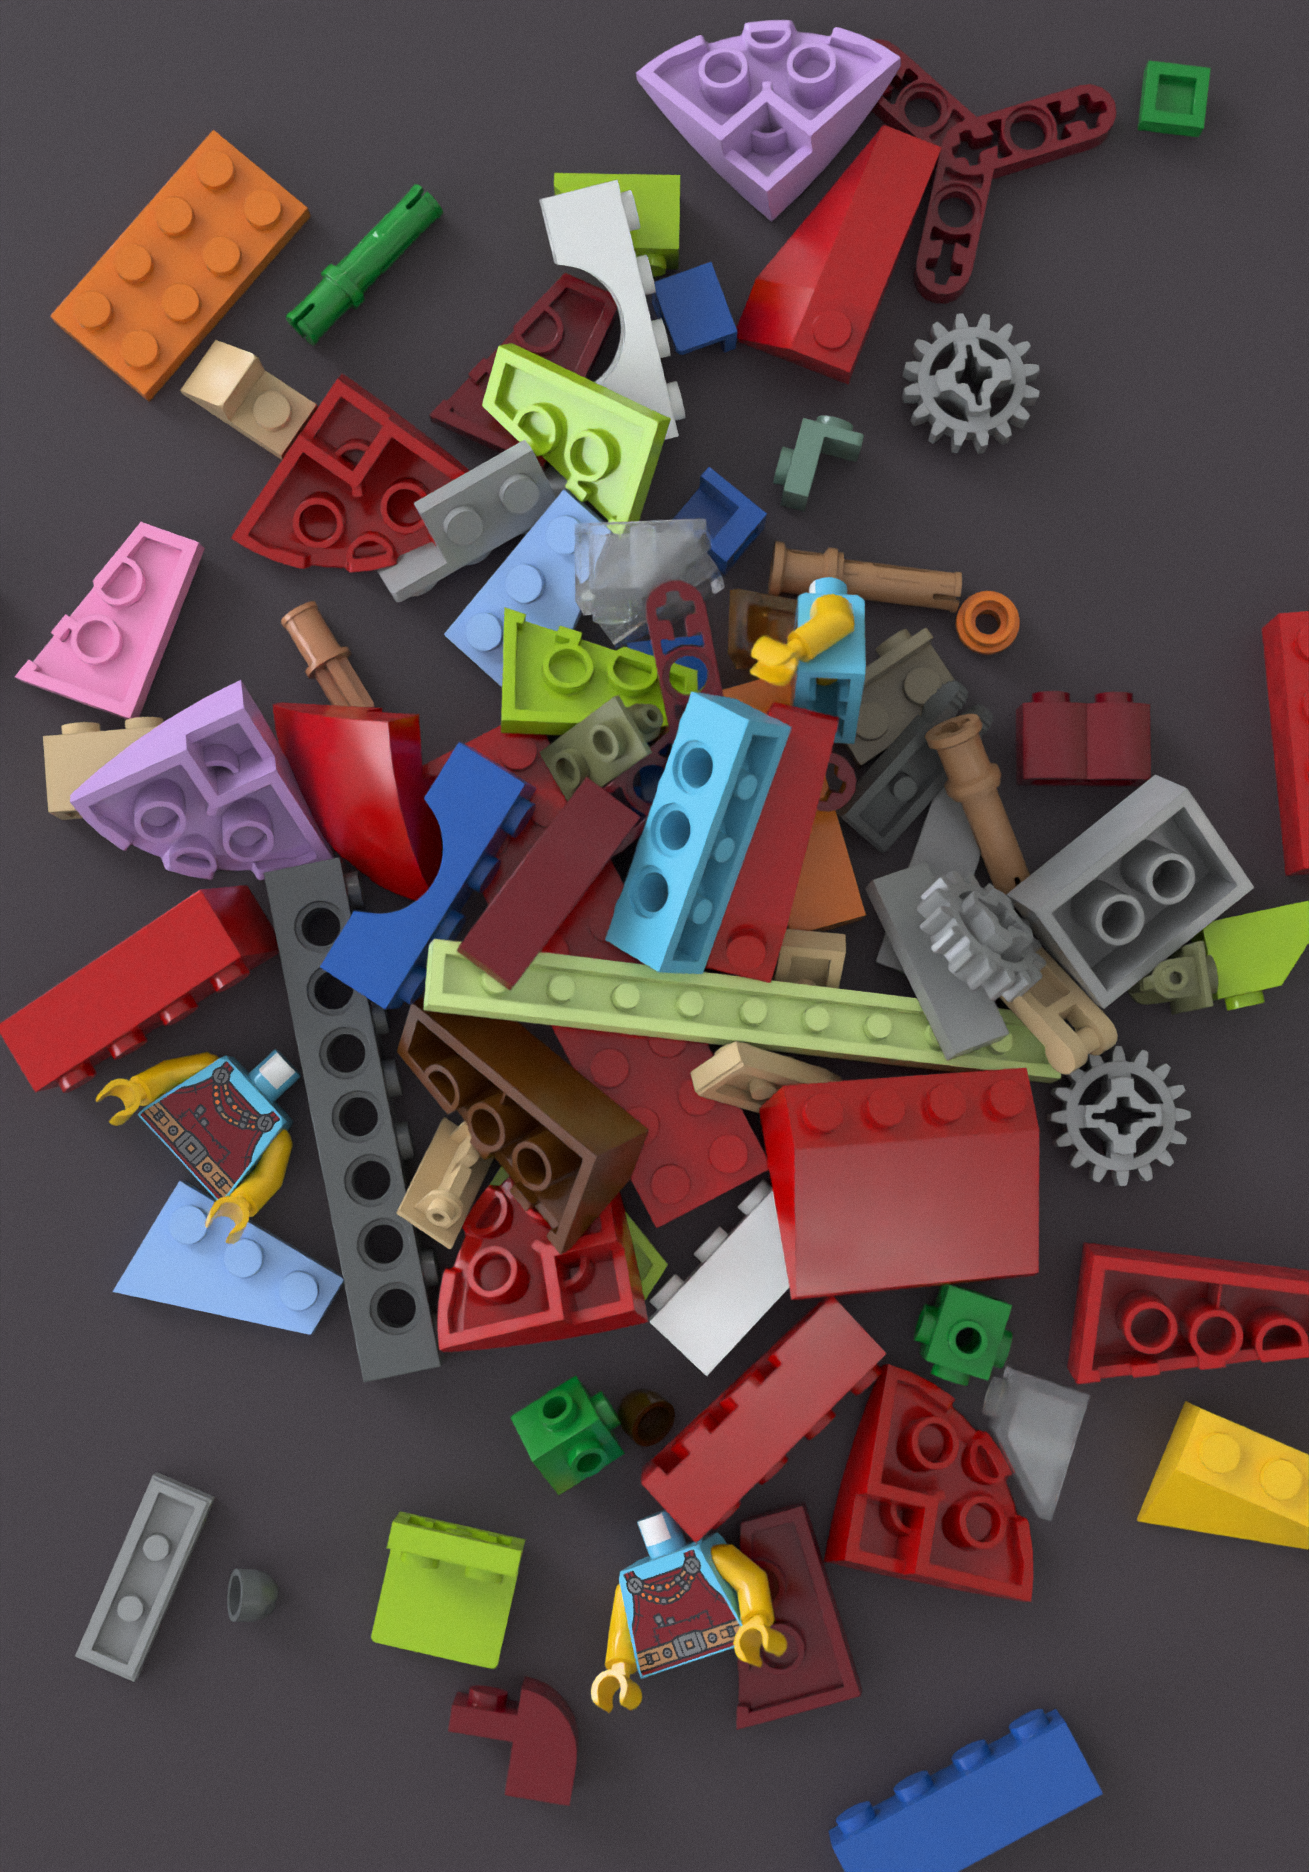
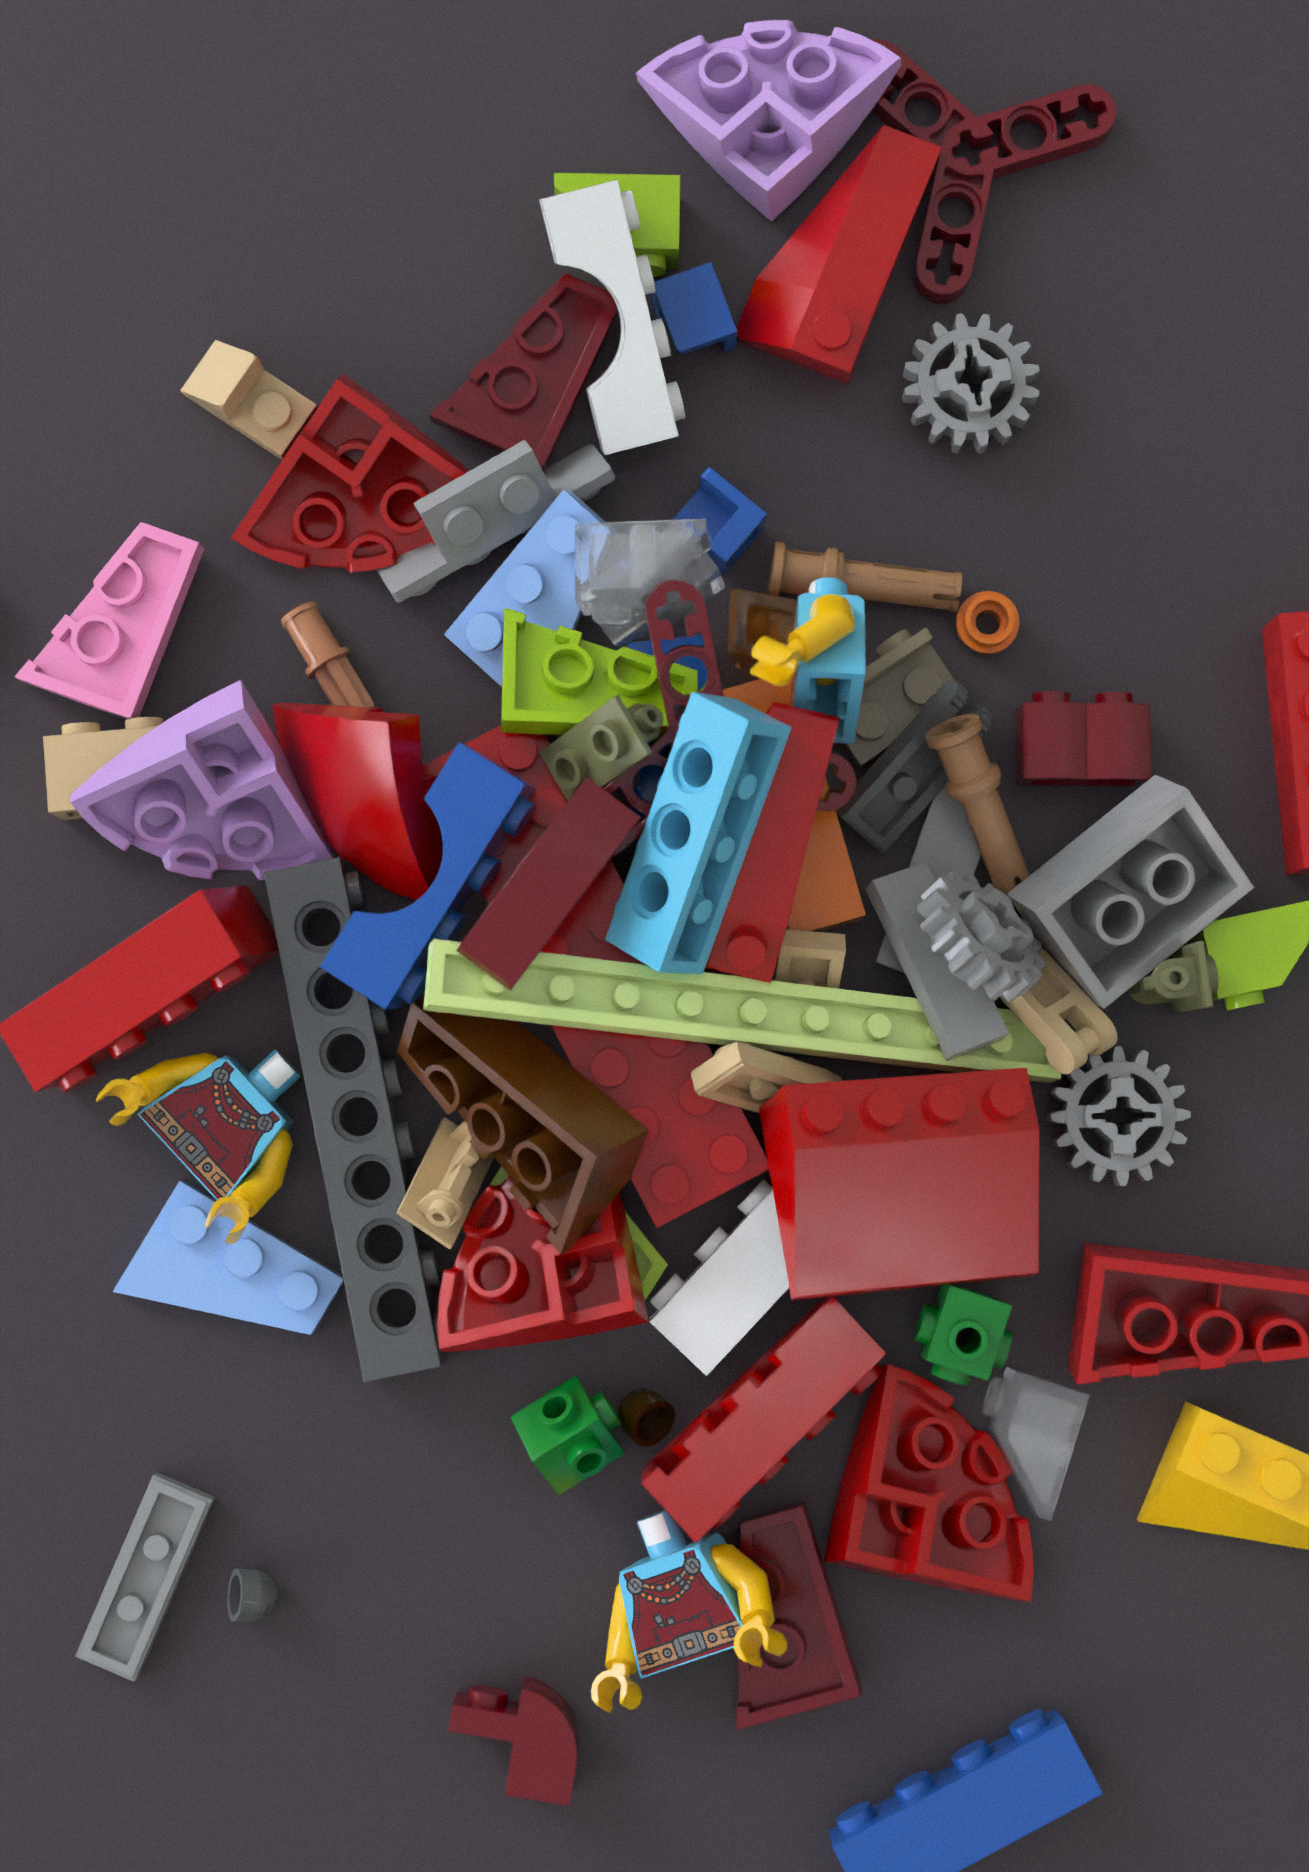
orange plate [50,130,311,402] -> none
green pin [285,184,444,346] -> none
lime bracket [371,1511,526,1669] -> none
lime wing [482,343,671,541] -> none
sand green bracket [773,415,864,512] -> none
green plate [1137,60,1211,137] -> none

